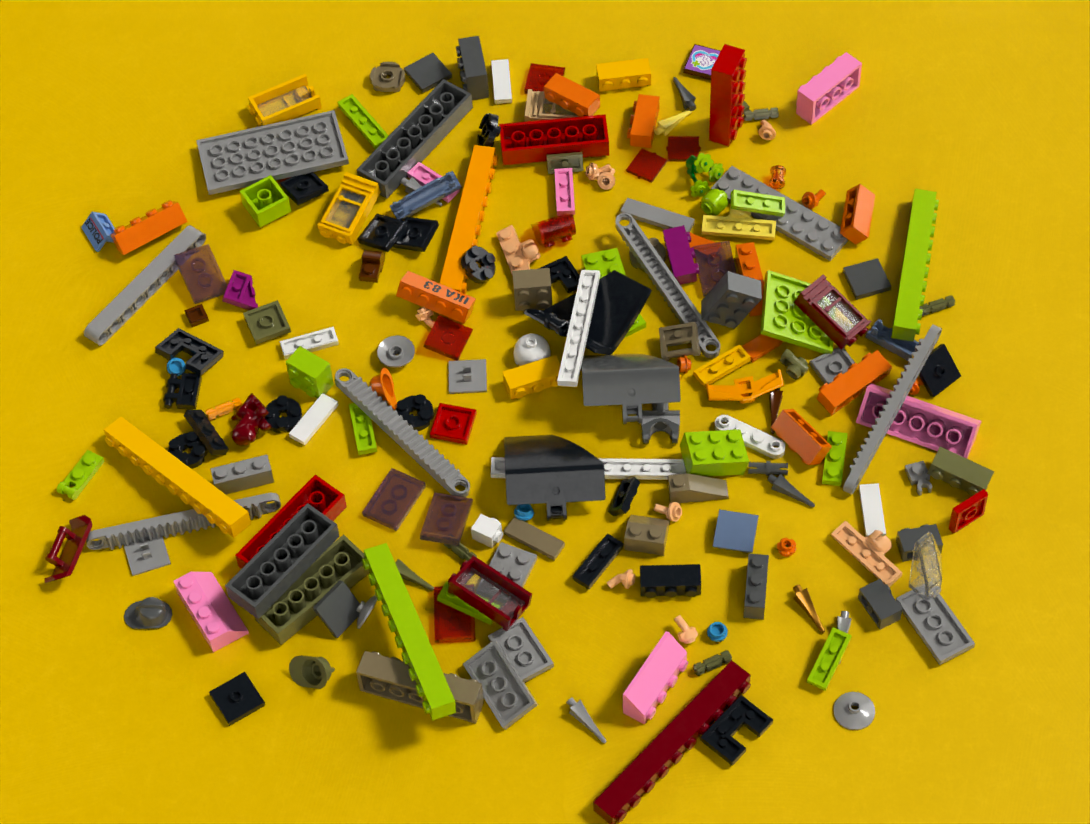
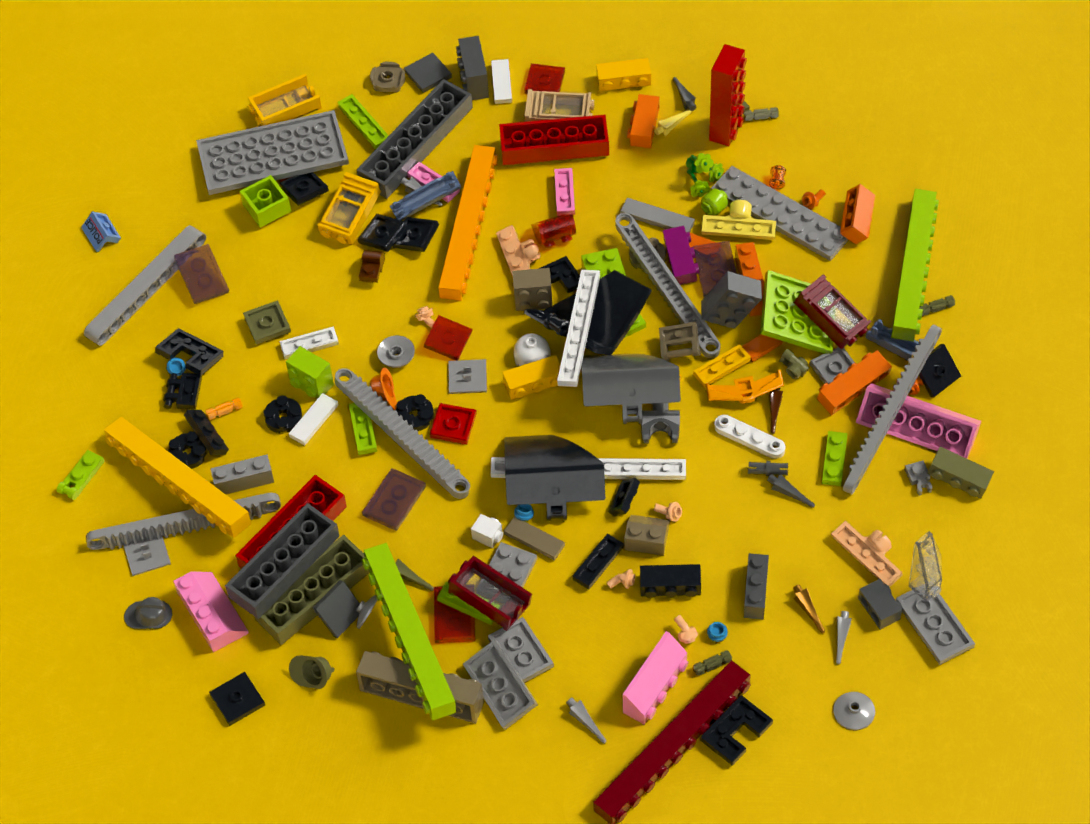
dark red piece [44,515,92,583] -> none
orange brick [110,200,188,255] -> none
reddish brown tile [185,304,209,327] -> none
magenta wing [222,270,258,310] -> none
dark red animal [231,393,272,446] -> none
orange brick [396,271,476,324] -> none
tile [420,493,473,546] -> none
olive axle [444,535,477,561] -> none
black plate [461,246,495,283] -> none
black plate [477,113,501,147] -> none
orange brick [544,73,600,117] -> none
olive plate [547,152,584,174] -> none
light nougat plate [586,163,612,181] -> none
light nougat plate [597,168,615,190] -> none
clear red piece [626,148,667,183] -> none
clear red piece [666,136,701,161] -> none
dark tan slope [668,473,729,503] -> none
orange plate [677,355,691,374] -> none
lime brick [680,429,749,477] -> none
tile [683,44,721,80] -> none
sand blue slope [713,509,759,554] -> none
lime plate [731,189,785,217] -> none
light nougat plate [758,120,776,140] -> none
orange brick [771,409,832,465] -> none
orange plate [777,538,796,557] -> none
bright pink brick [796,52,862,125] -> none
lime plate [807,627,852,691] -> none
dark grey tile [843,258,891,300] -> none
white tile [859,483,886,537] -> none
dark grey brick [896,524,943,562] -> none
red tile [949,489,988,533] -> none

